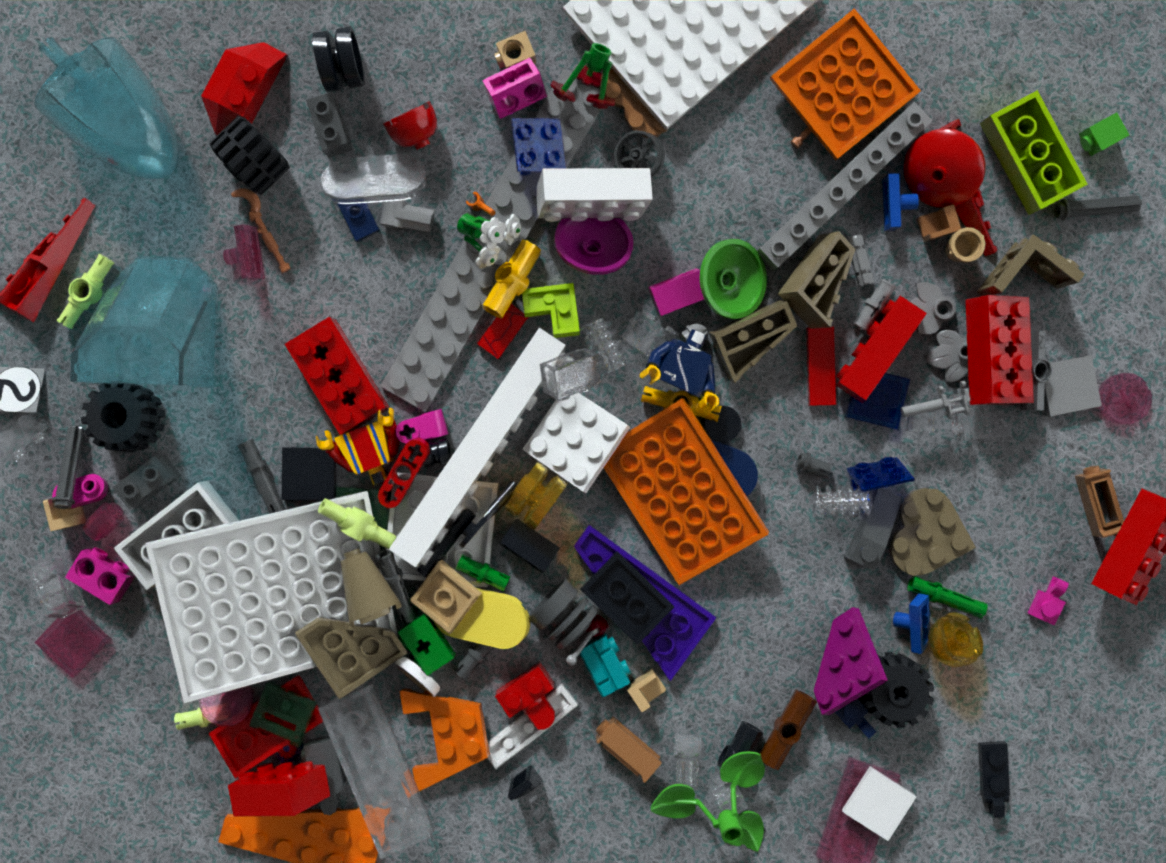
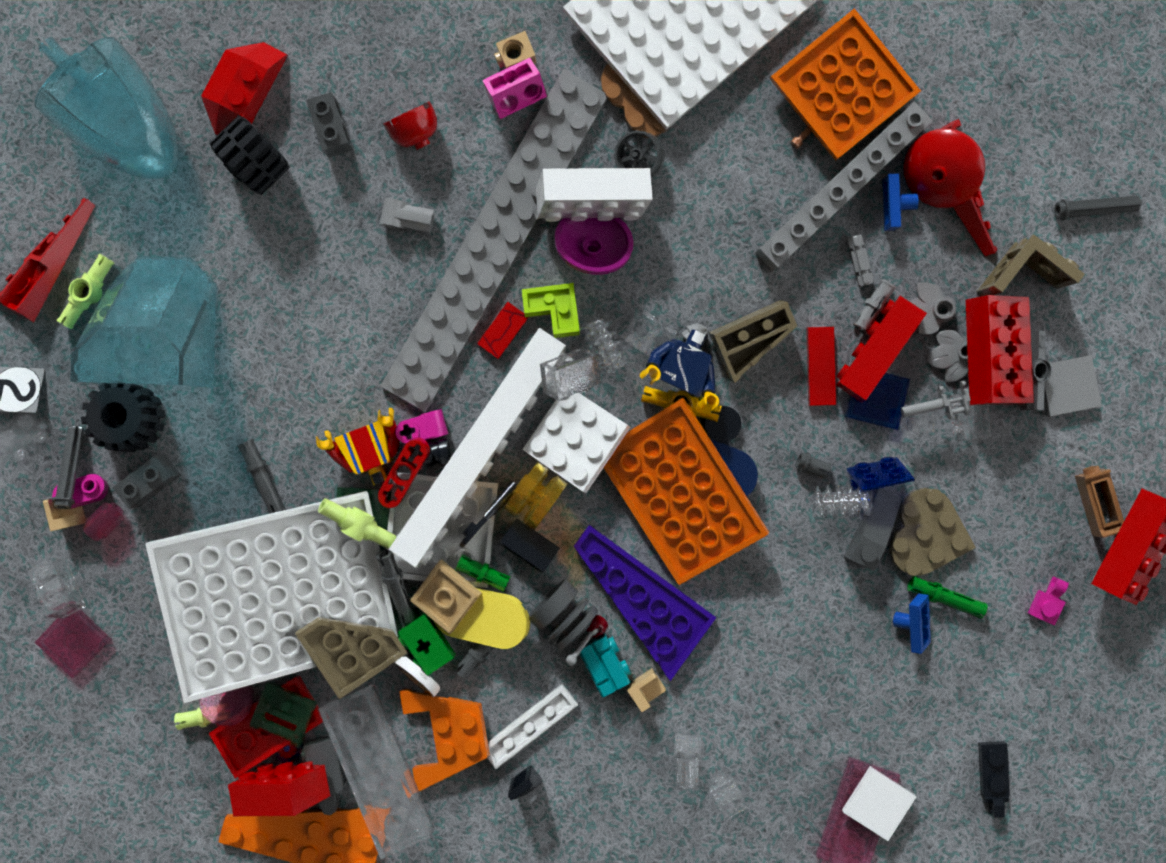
dark pink brick [65,547,135,605] -> none
white brick [114,481,239,590] -> none
clear pink tile [223,224,265,281] -> none
nougat piece [231,188,291,273] -> none
black tile [282,447,336,500] -> none
red brick [284,316,390,435] -> none
black wheel [312,26,365,93] -> none
clear tile [321,154,427,204] -> none
dark blue plate [333,183,380,242] -> none
dark tan cone [340,548,402,627] -> none
black piece [417,508,476,578] -> none
white plant [457,213,521,269] -> none
orange hand [466,192,495,216] -> none
yellow piece [483,240,541,319] -> none
red brick [495,661,555,730] -> none
clear blue hinge [511,118,566,176] -> none
plant [550,43,615,109] -> none
black plate [580,551,674,645] -> none
medium nougat window [596,716,662,783] -> none
dark pink hinge [648,268,704,316] -> none
bright green plant [651,751,765,852] -> none
bright green dish [700,239,767,319] -> none
black piece [717,721,763,767] -> none
reddish brown piece [760,689,817,771] -> none
dark tan wedge [778,231,855,329] -> none
magenta plate [813,607,888,715] -> none
dark blue plate [835,699,877,738] -> none
black wheel [860,652,934,728] -> none
medium nougat panel [917,204,961,243] -> none
clear yellow cylinder [928,612,983,668] -> none
tan piece [945,227,985,263] -> none
lime brick [980,90,1088,215] -> none
bright green brick [1079,112,1129,156] -> none
clear pink tile [1099,373,1152,425] -> none

